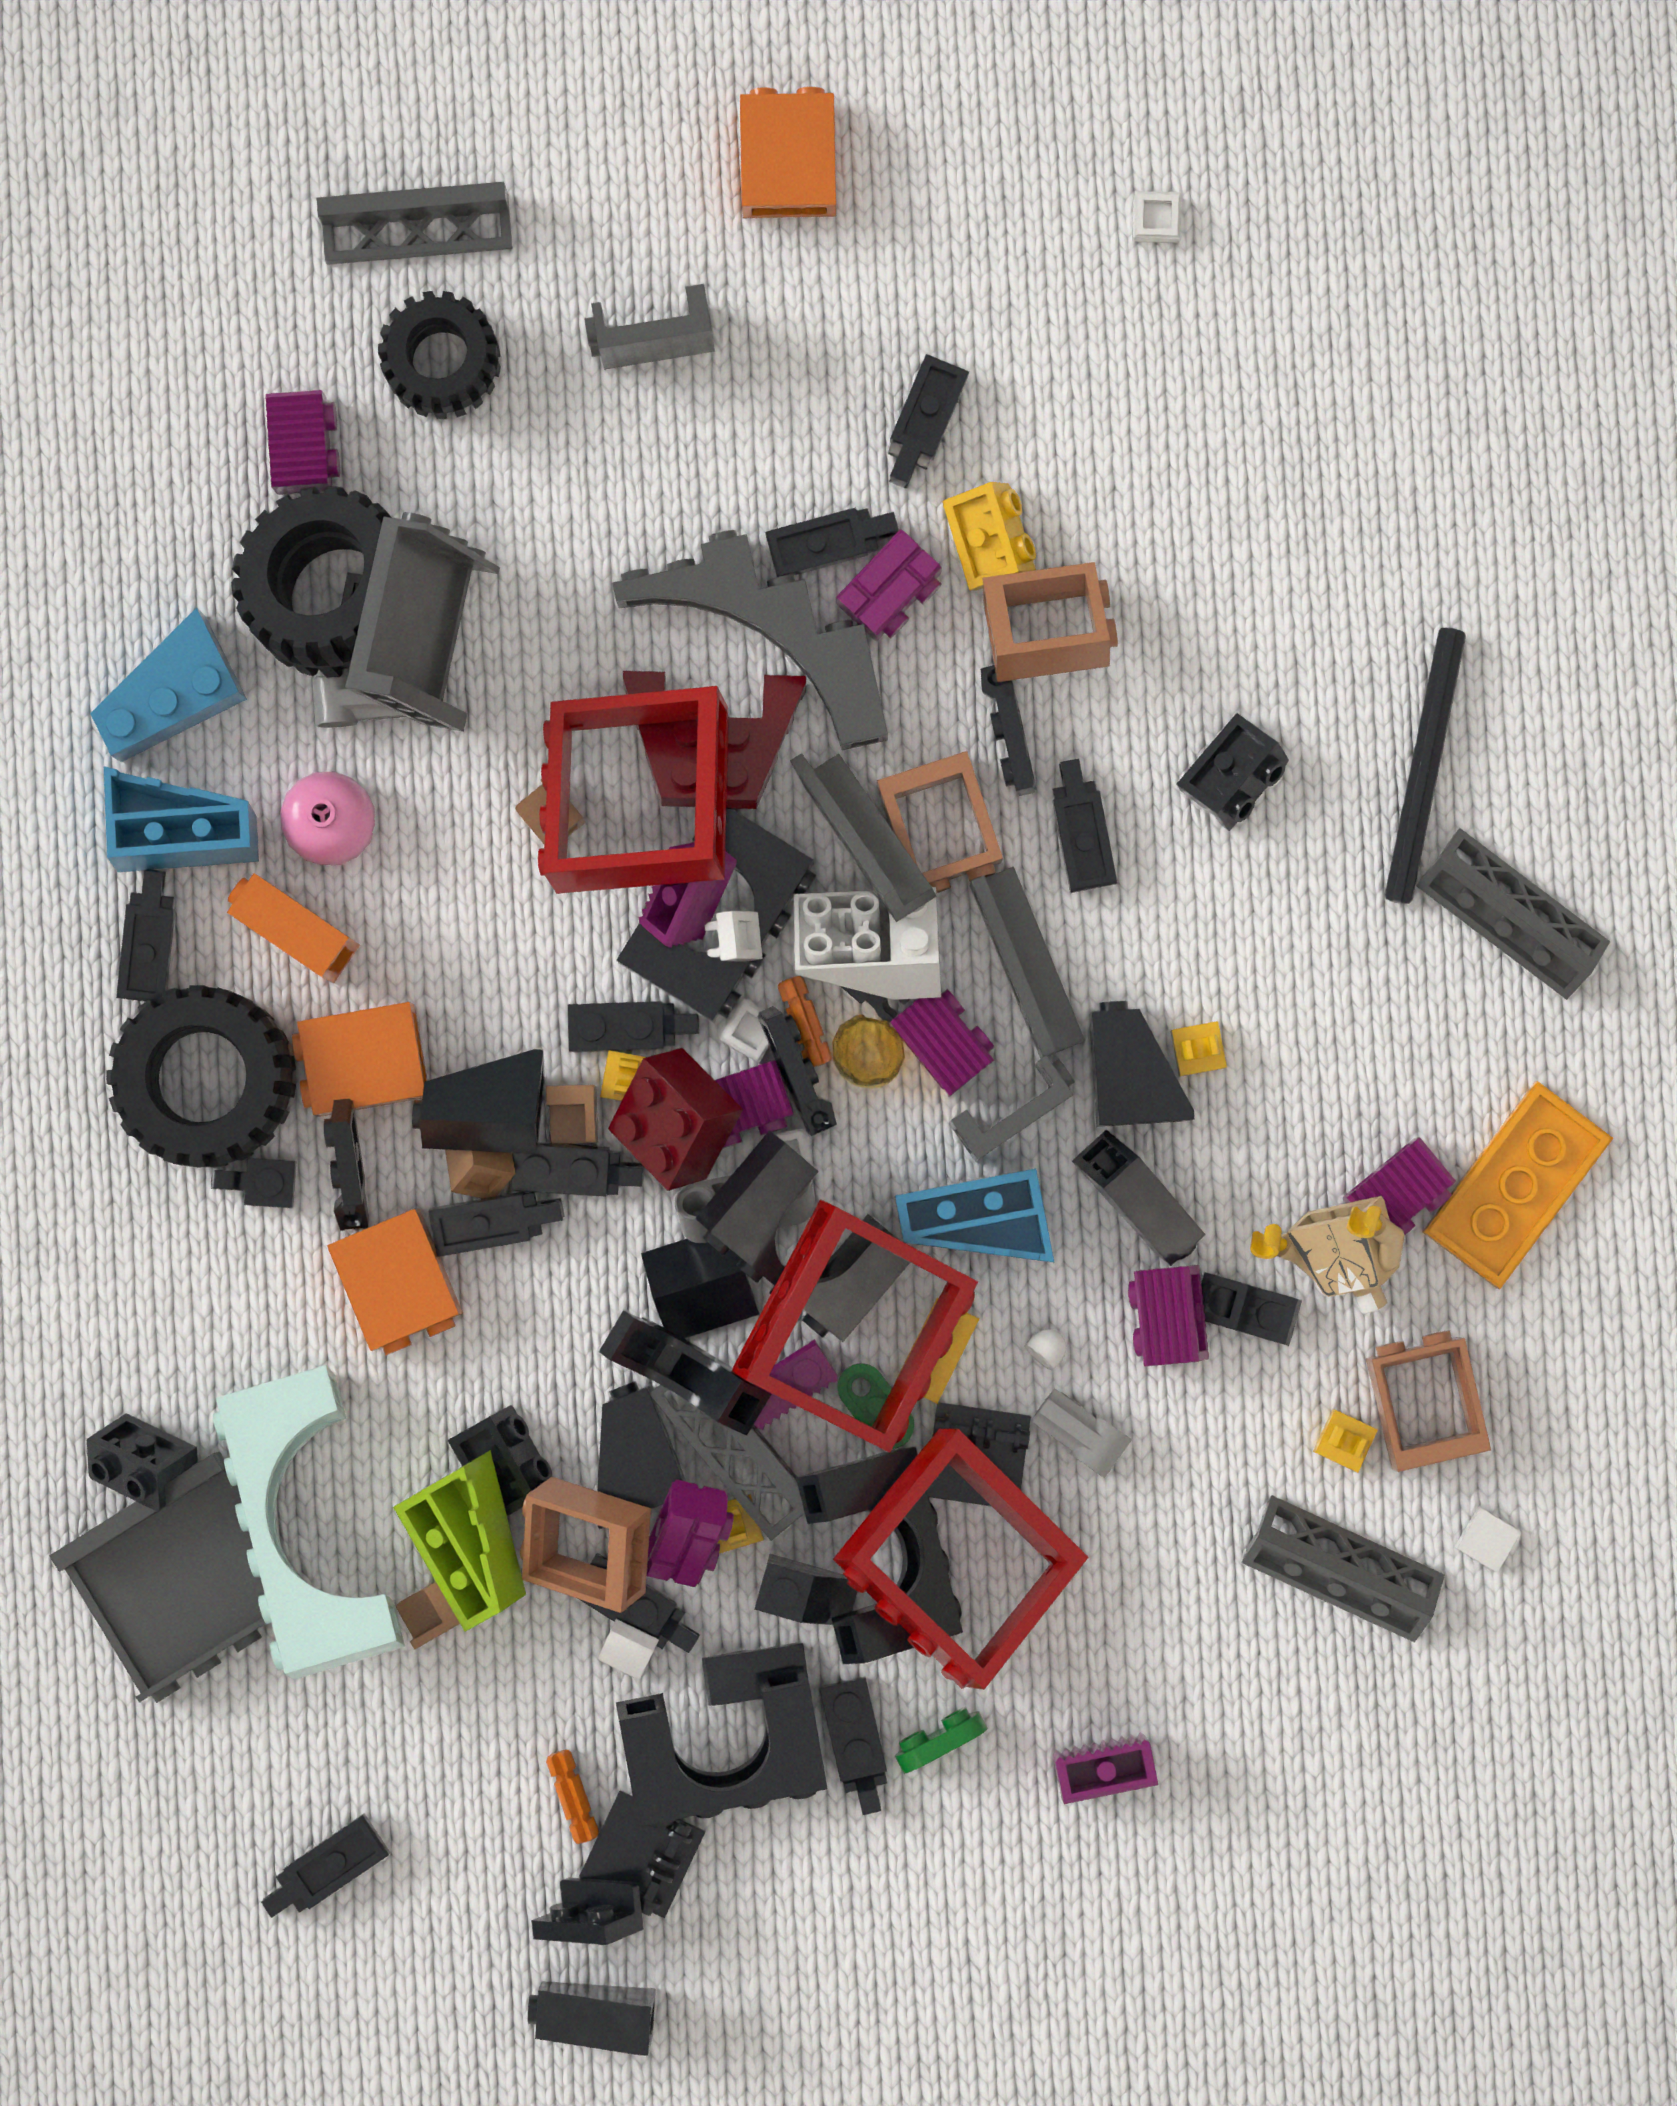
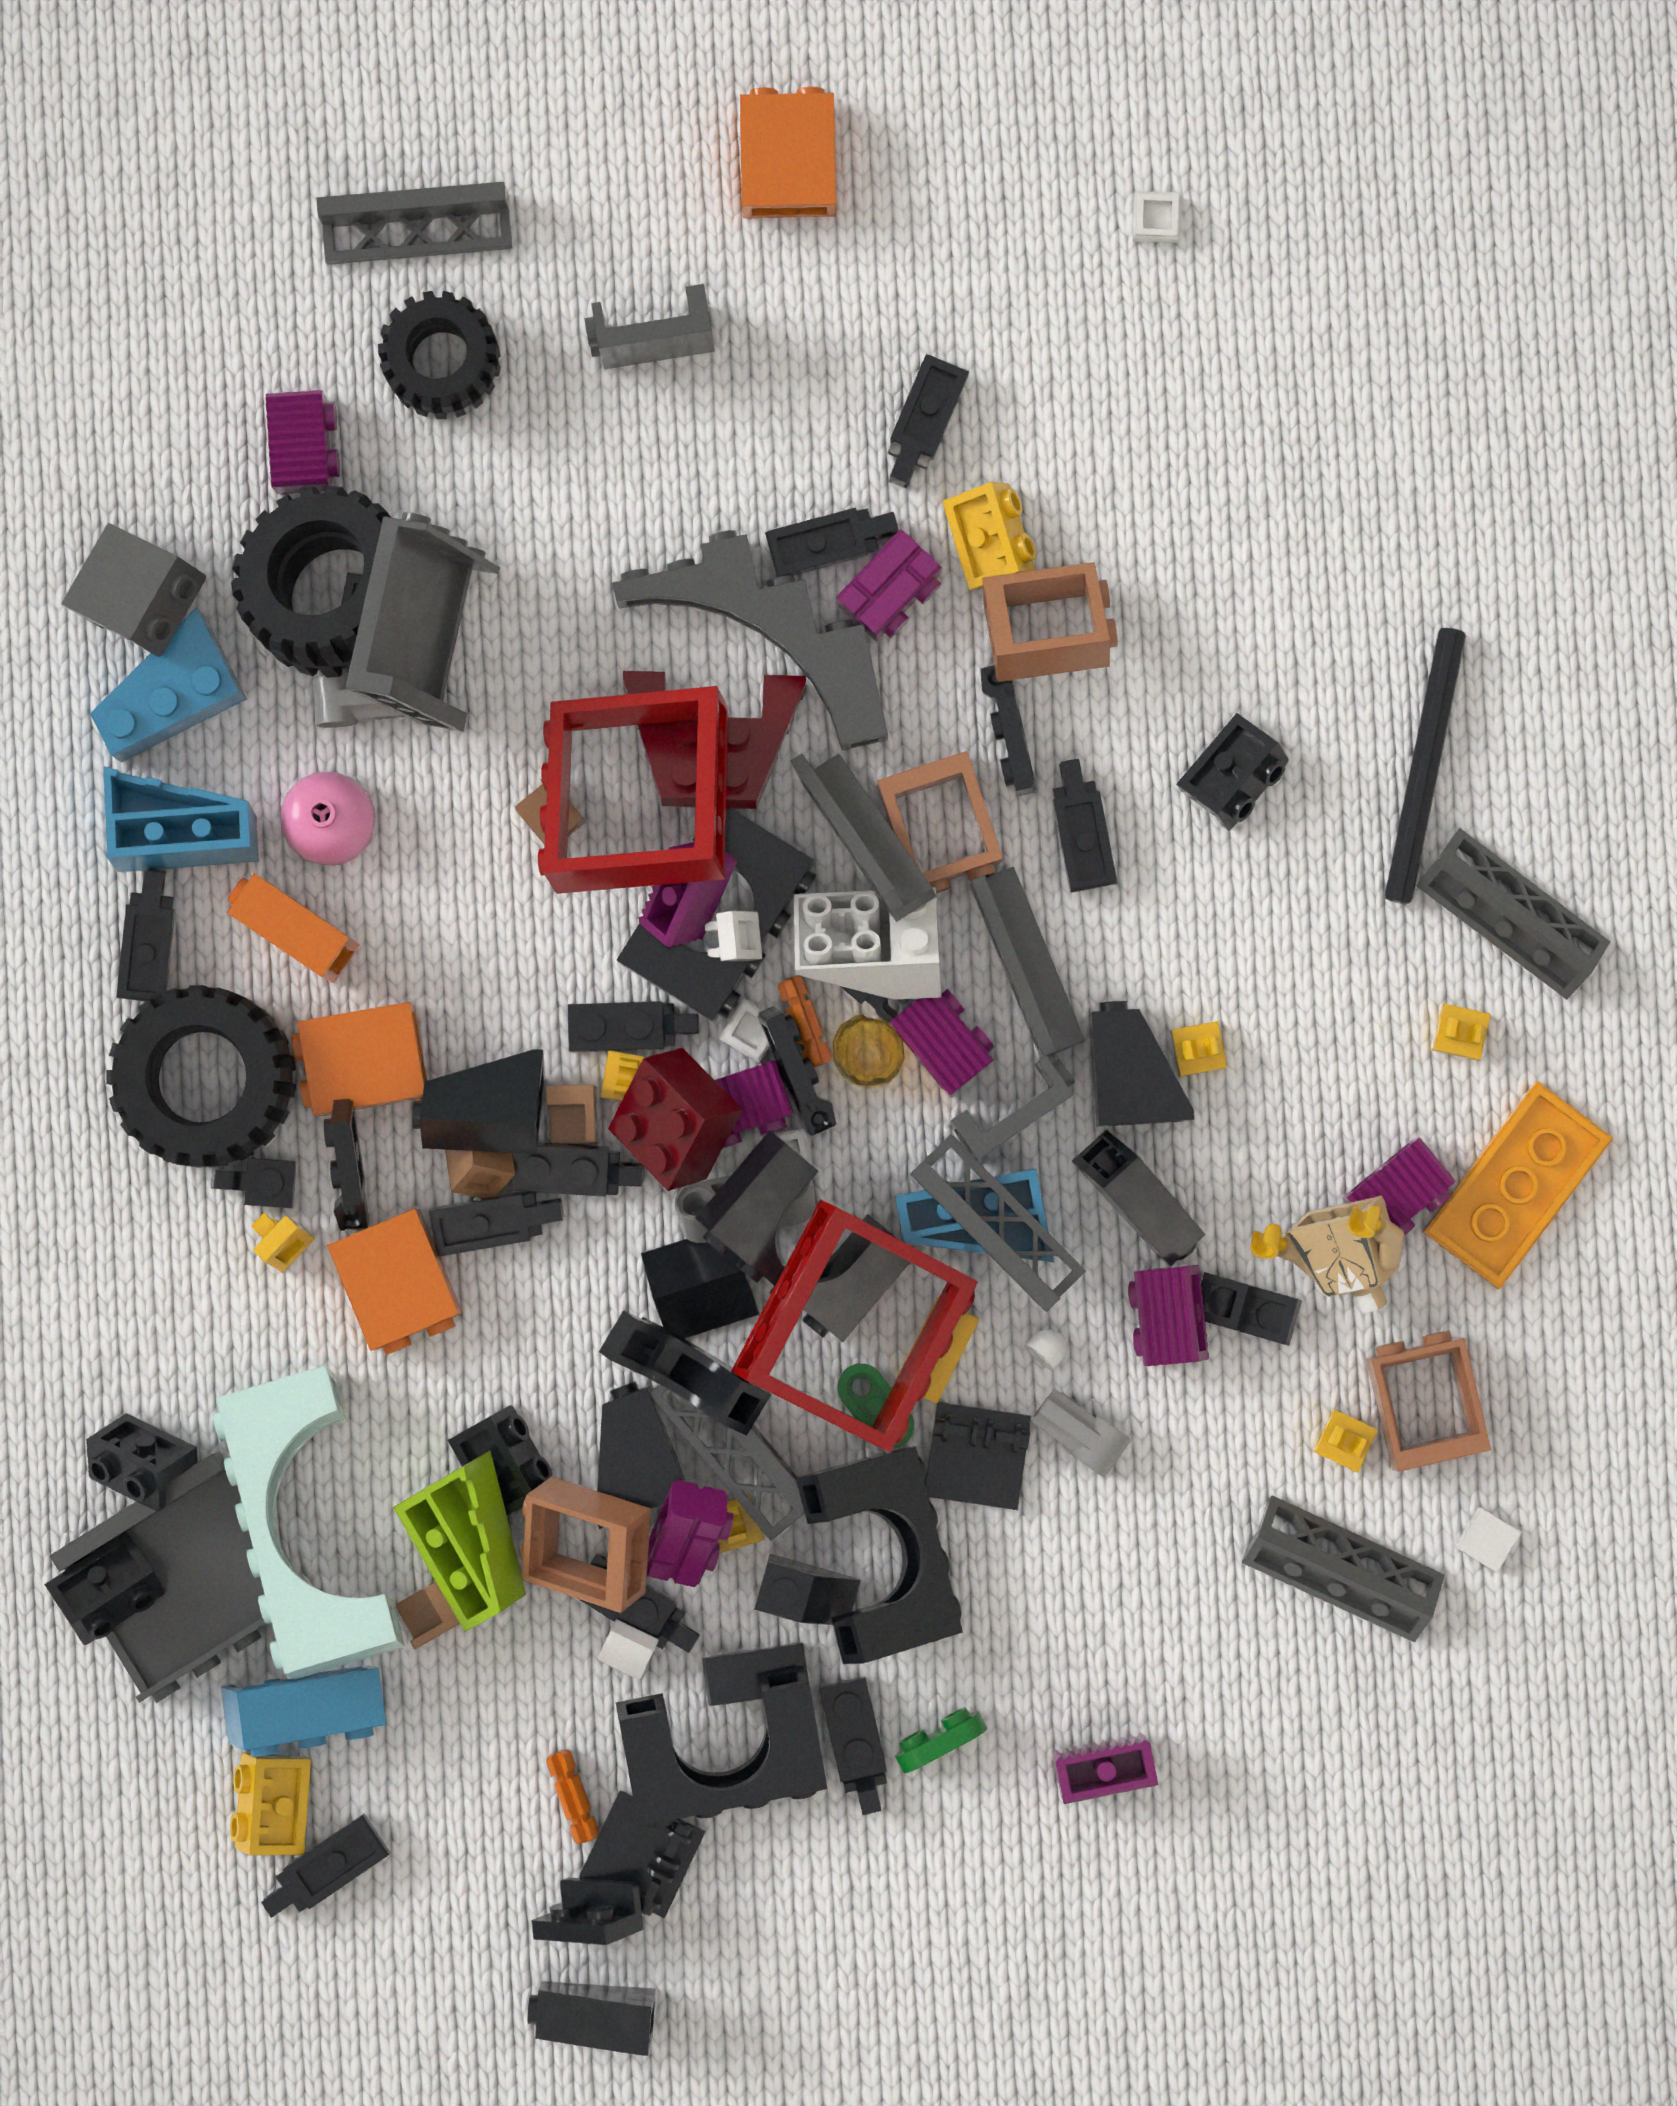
magenta brick [754,1339,838,1430] -> none
red window [833,1429,1089,1690] -> none
none -> black bracket [44,1532,165,1645]
none -> dark grey panel [61,522,206,657]
none -> dark azure wedge [221,1665,386,1757]
none -> yellow bracket [230,1752,311,1855]
none -> yellow tile [251,1212,315,1273]
none -> dark grey fence [910,1134,1086,1312]
none -> yellow tile [1432,1003,1491,1061]

